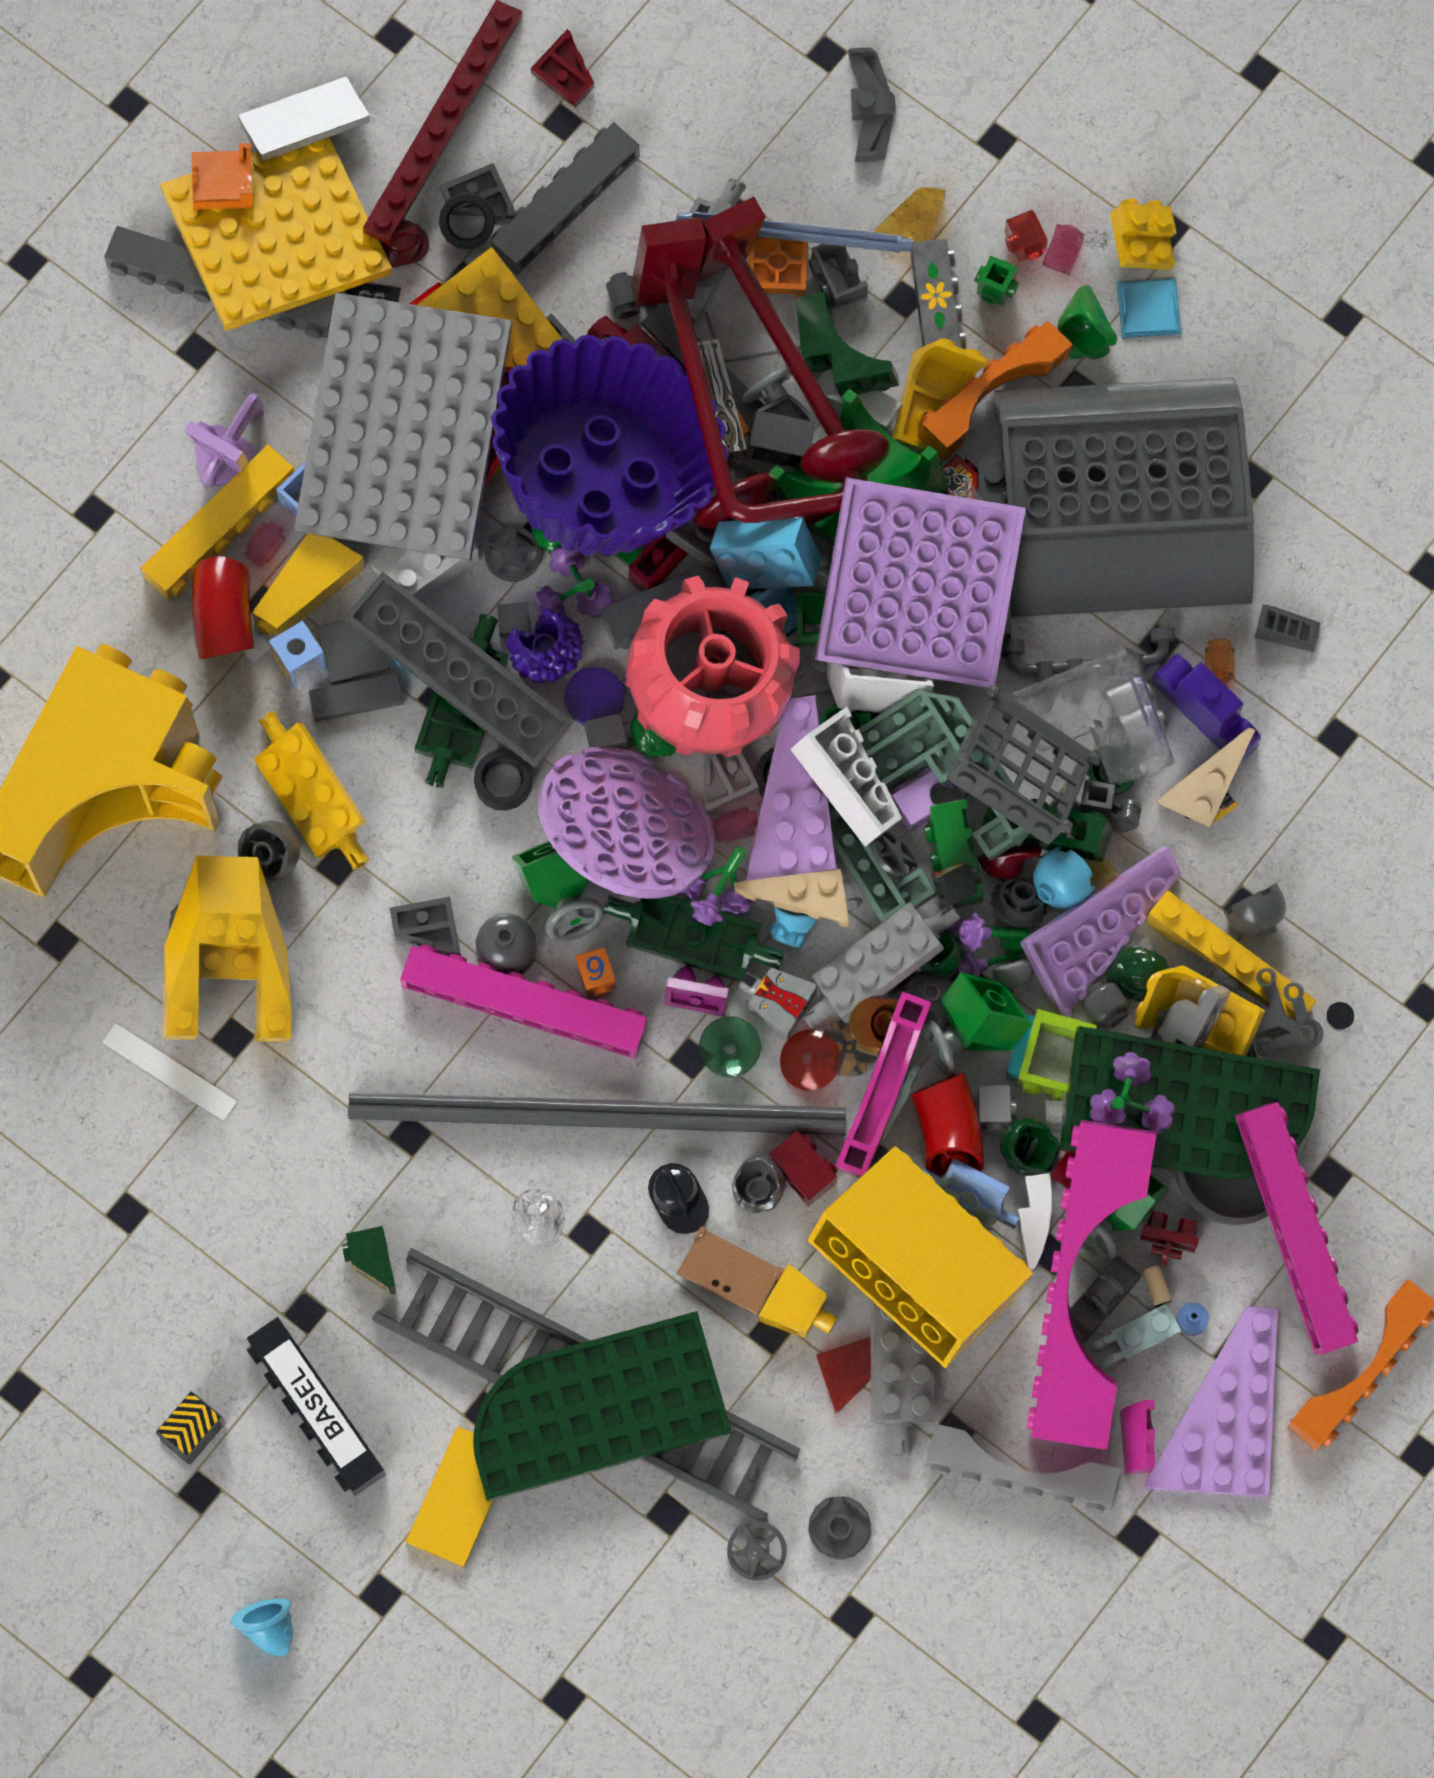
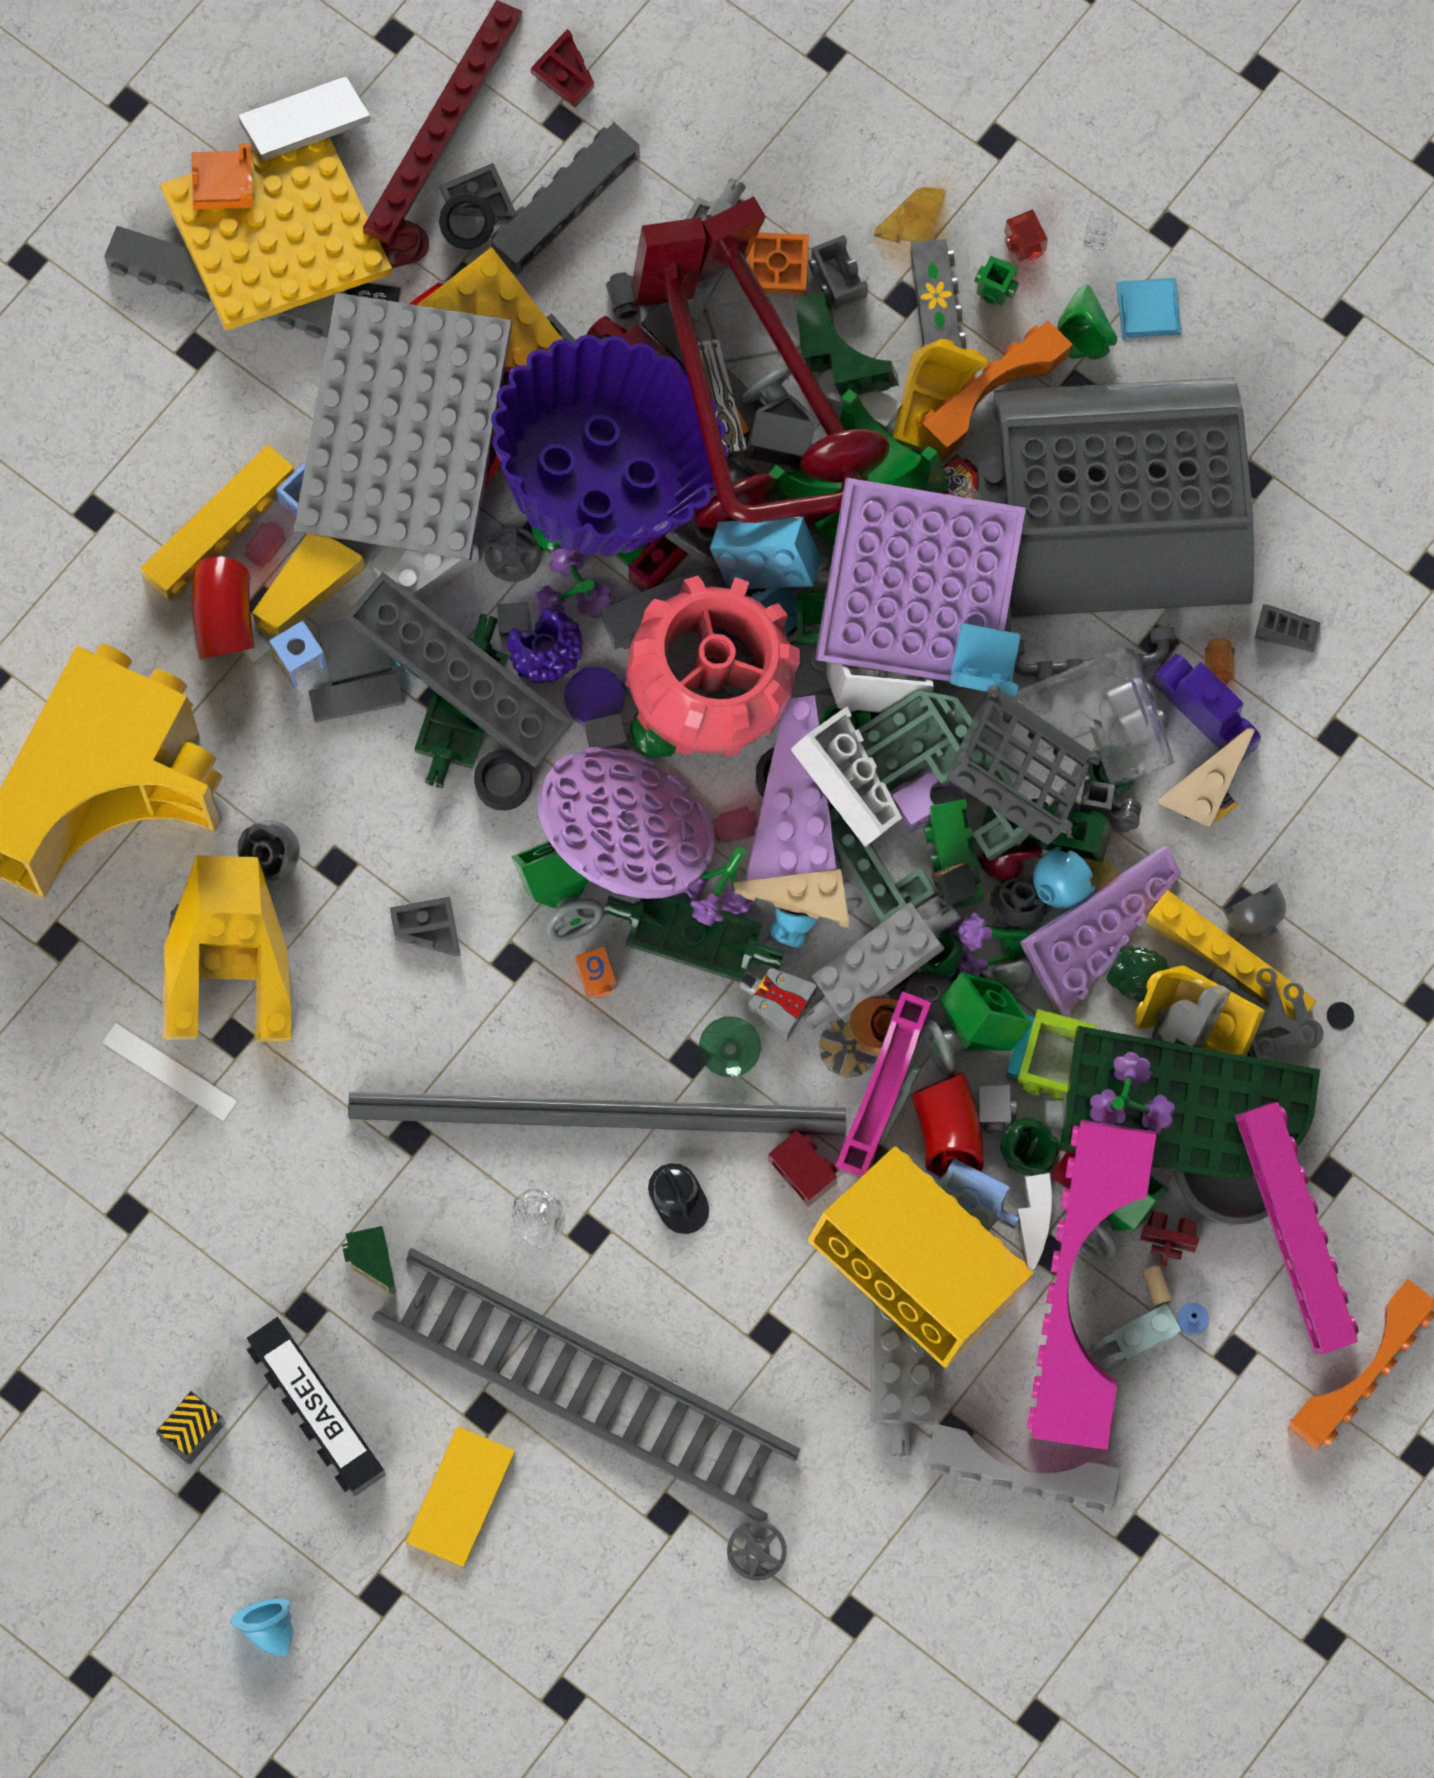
lavender plate [185,394,264,488] -> none
yellow plate [254,711,370,870] -> none
dark pink brick [400,945,648,1059] -> none
dark green plate [473,1311,732,1502] -> none
dark grey cylinder [475,913,537,974] -> none
magenta tile [664,965,729,1017] -> none
sand blue piece [676,211,913,253] -> none
medium nougat door [677,1226,784,1316] -> none
light grey wing [705,752,759,814] -> none
flat silver hair [732,1155,785,1214] -> none
yellow torso [758,1264,838,1338] -> none
clear red dish [780,1029,841,1091] -> none
dark grey tile [808,1496,871,1560] -> none
clear red wing [816,1337,871,1414] -> none
dark grey plate [848,47,896,162] -> none
dark grey wheel [870,831,918,880] -> none
clear pink bracket [1042,224,1085,276] -> none
dark grey piece [1070,1255,1142,1343] -> none
dark grey head [1083,981,1129,1029] -> none
yellow plate [1110,198,1177,270] -> none
dark pink slope [1120,1399,1155,1474] -> none
lavender wing [1145,1307,1278,1498] -> none
none -> medium azure bracket [949,623,1020,697]

